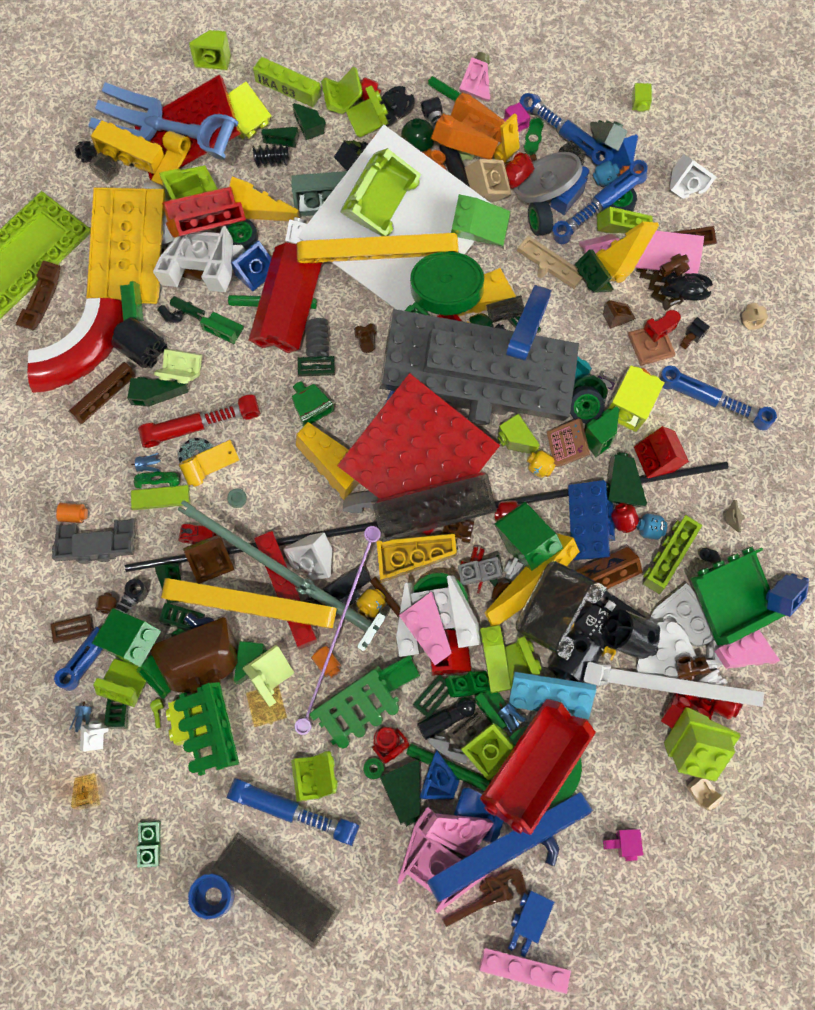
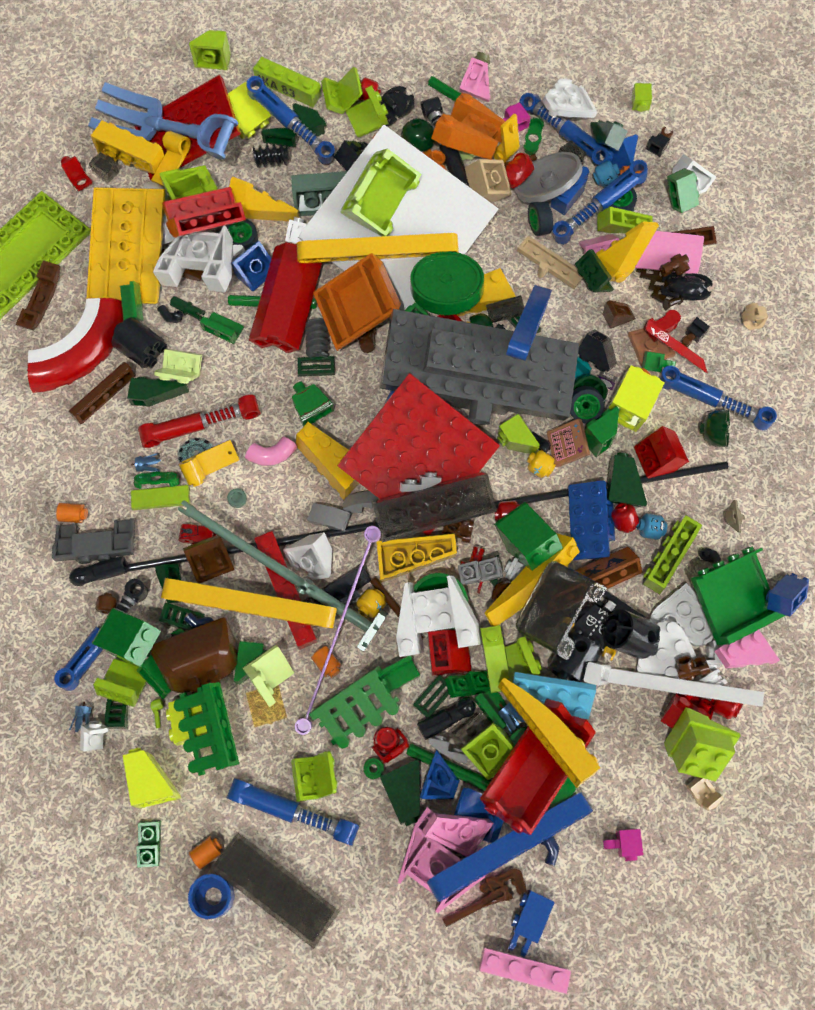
reddish brown tile [50,615,93,644] -> none
clear yellow slope [71,773,100,810] -> none
black gear [75,141,97,163] -> none
bright pink wing [399,591,452,665] -> none
bright green slope [451,194,510,247] -> none
none -> red bracket [61,156,93,191]
none -> black piece [69,556,129,586]
none -> neon yellow slope [123,748,181,809]
none -> orange brick [188,836,223,870]
none -> bright pink cylinder [245,437,297,466]
none -> blue piece [246,76,335,164]
none -> light grey slope [307,503,351,531]
none -> orange slope [313,253,401,351]
none -> light grey slope [400,472,441,492]
none -> yellow slope [498,678,600,788]
none -> black arm [532,432,551,453]
none -> white plate [543,79,597,118]
none -> black slope [578,329,617,372]
none -> green plate [642,351,676,372]
none -> red sticker [645,320,707,373]
none -> black piece [646,127,673,157]
none -> brick [667,168,699,213]
none -> dark green cylinder [700,410,730,447]

